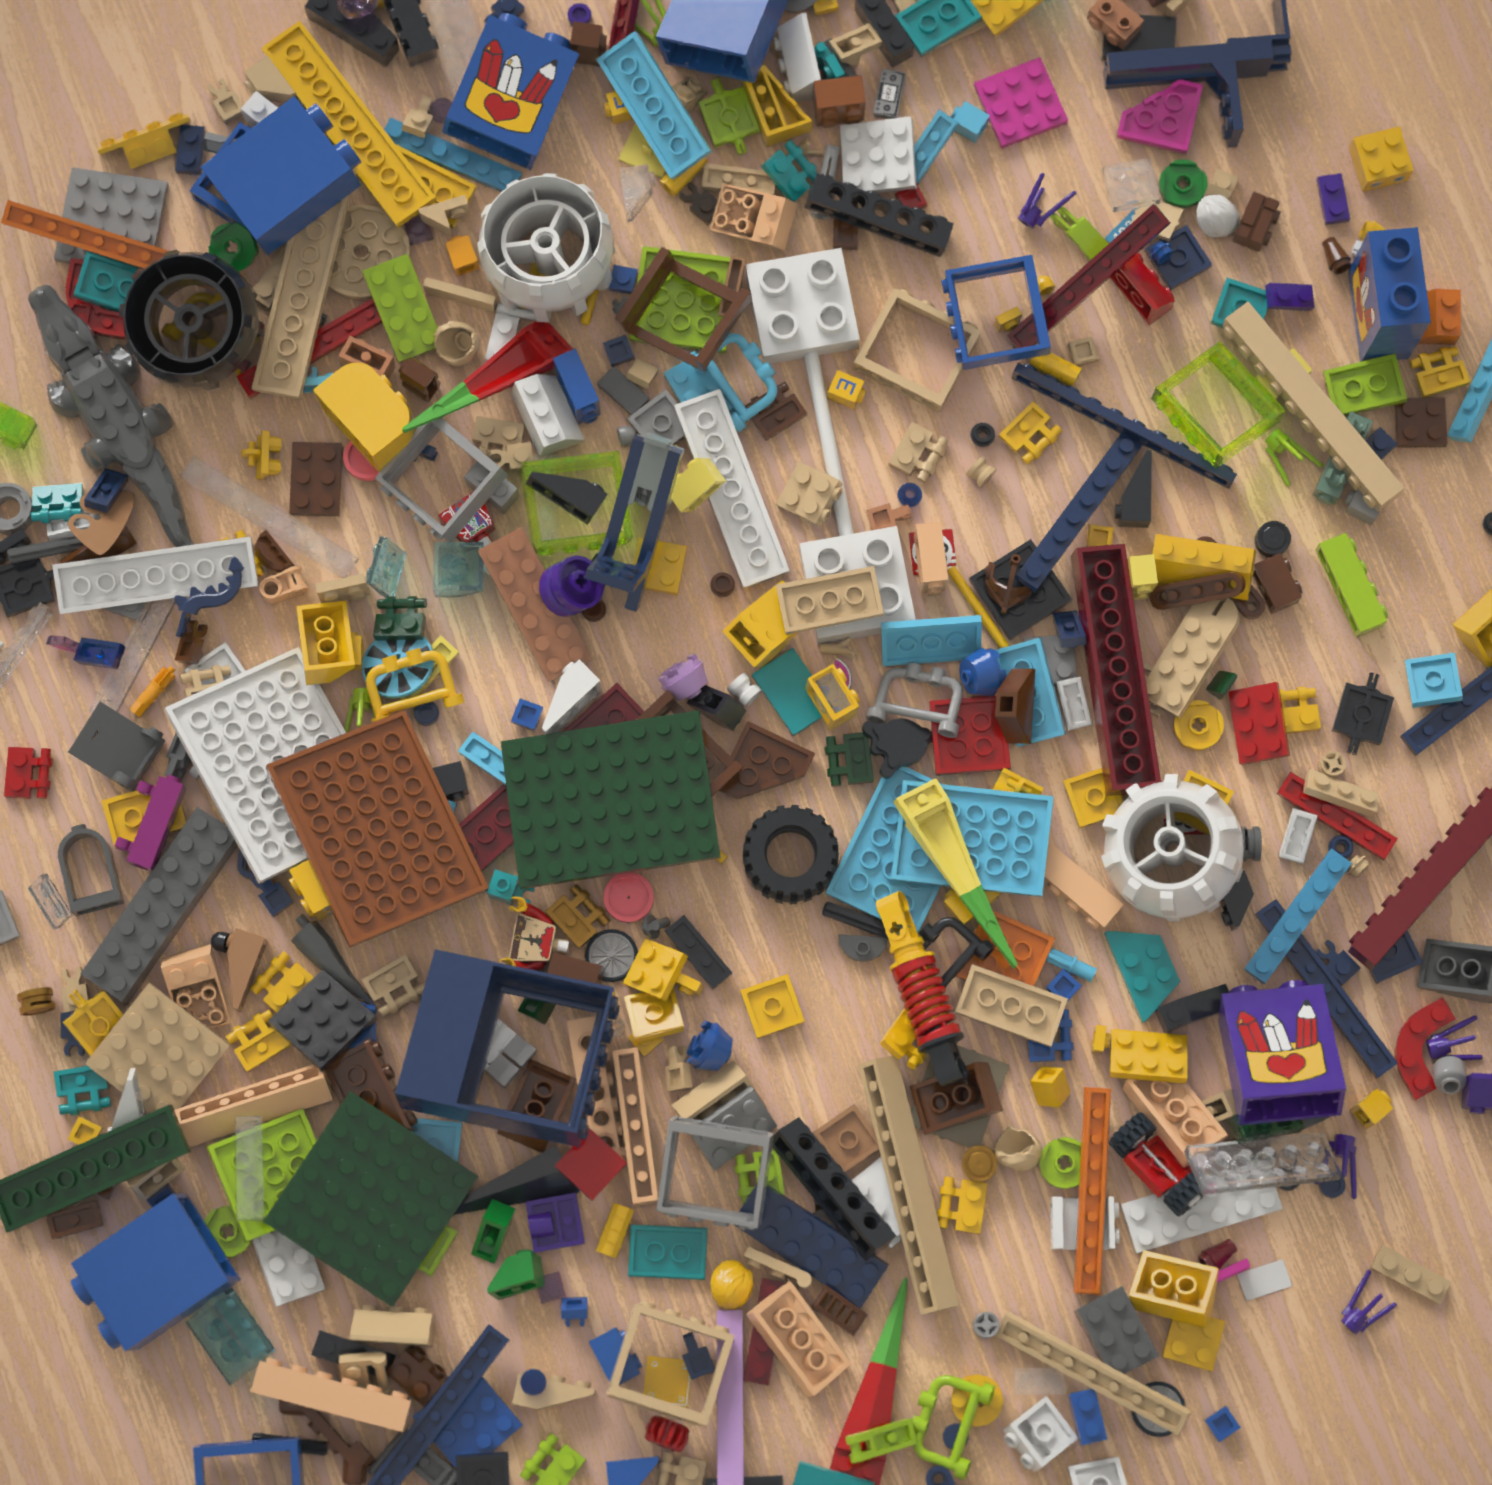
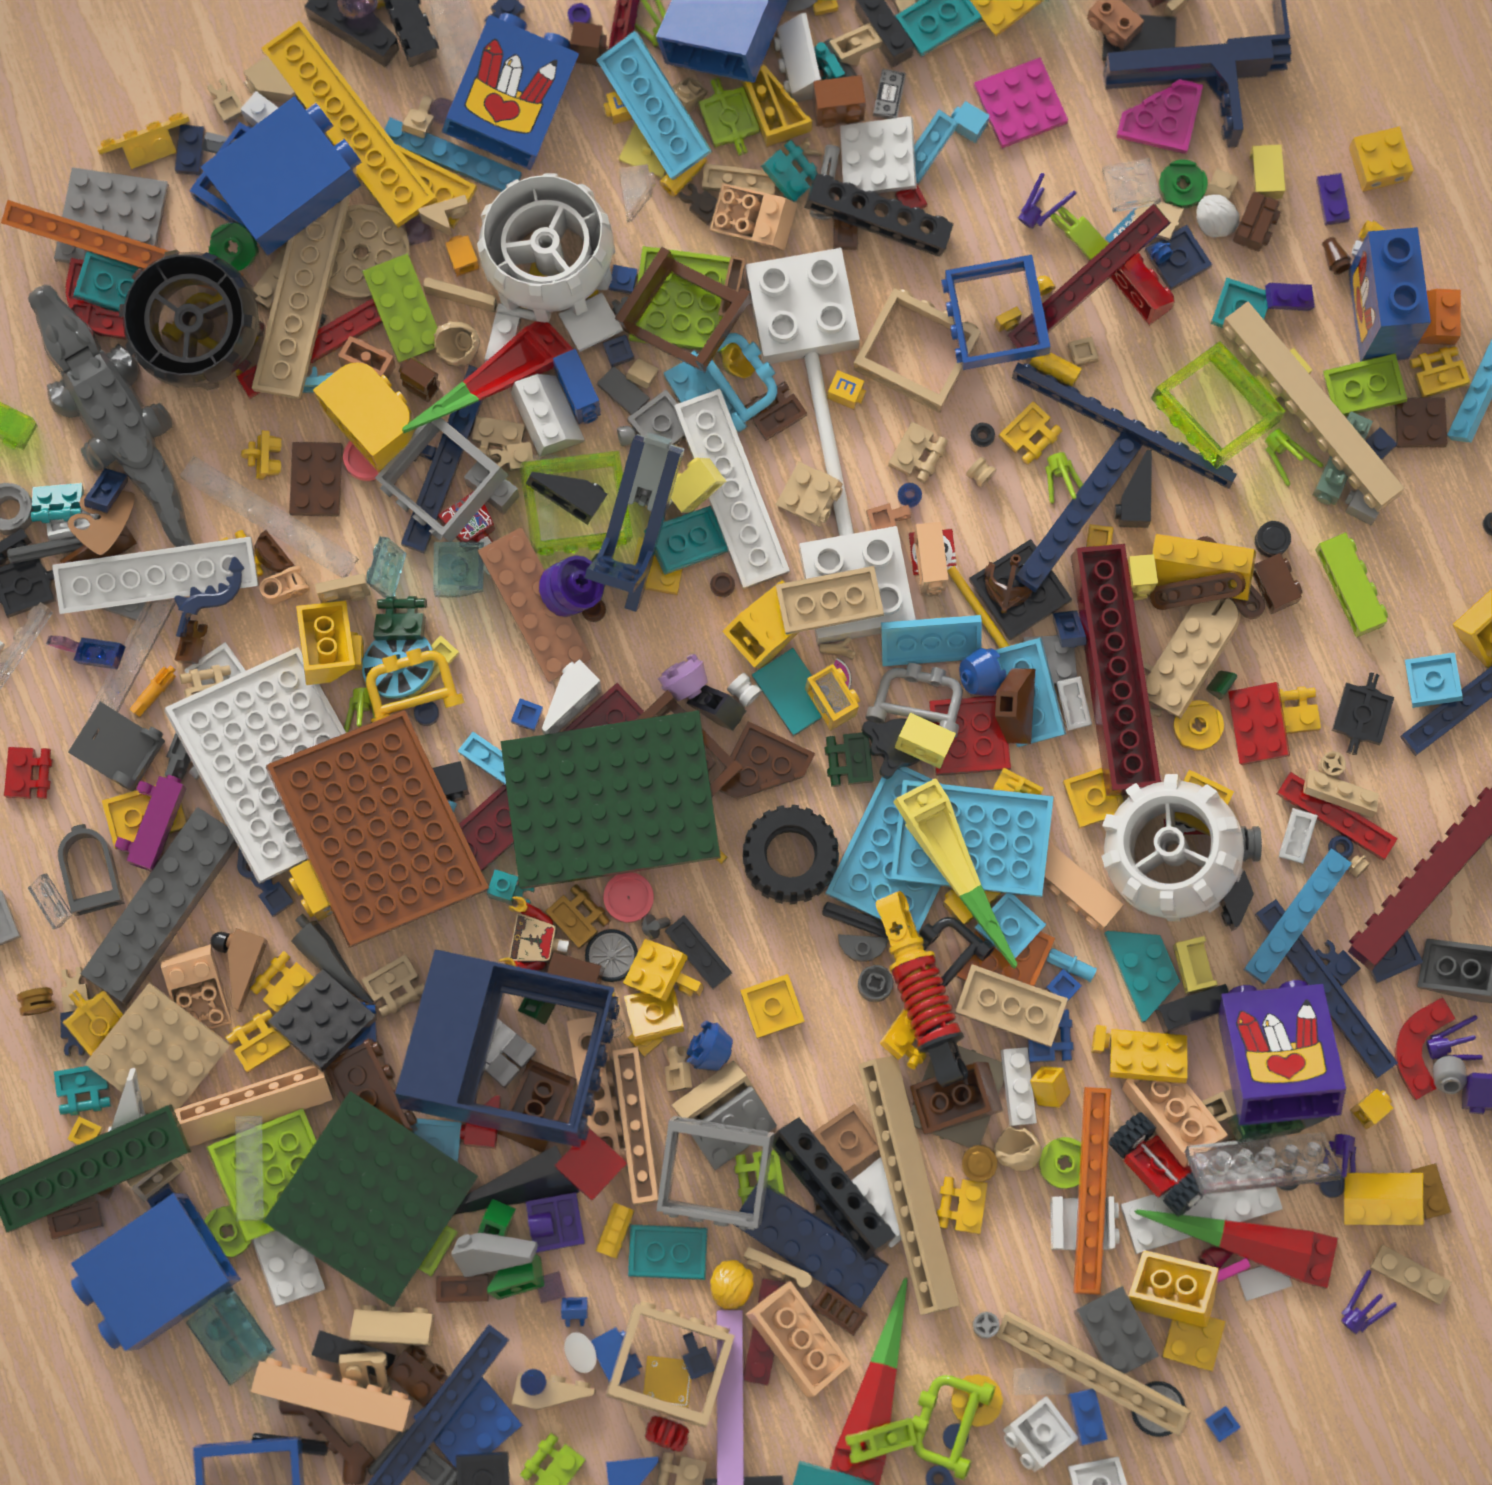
none -> dark blue plate [401,365,484,554]
none -> reddish brown plate [436,1275,489,1303]
none -> light grey slope [451,1233,538,1277]
none -> red slope [460,1095,502,1149]
none -> white piece [559,293,623,352]
none -> white sticker [564,1332,596,1373]
none -> teal tile [644,506,729,575]
none -> yellow hair [722,342,759,379]
none -> dark grey wheel [857,965,893,1003]
none -> light yellow panel [895,713,956,769]
none -> medium azure plate [974,893,1046,959]
none -> white plate [1000,1047,1037,1126]
none -> lime plant [1045,452,1083,504]
none -> red plate [1134,1209,1338,1289]
none -> light yellow panel [1173,936,1218,995]
none -> light yellow panel [1249,145,1285,199]
none -> yellow slope [1344,1173,1424,1225]
none -> pearl gold plate [1401,1163,1451,1220]

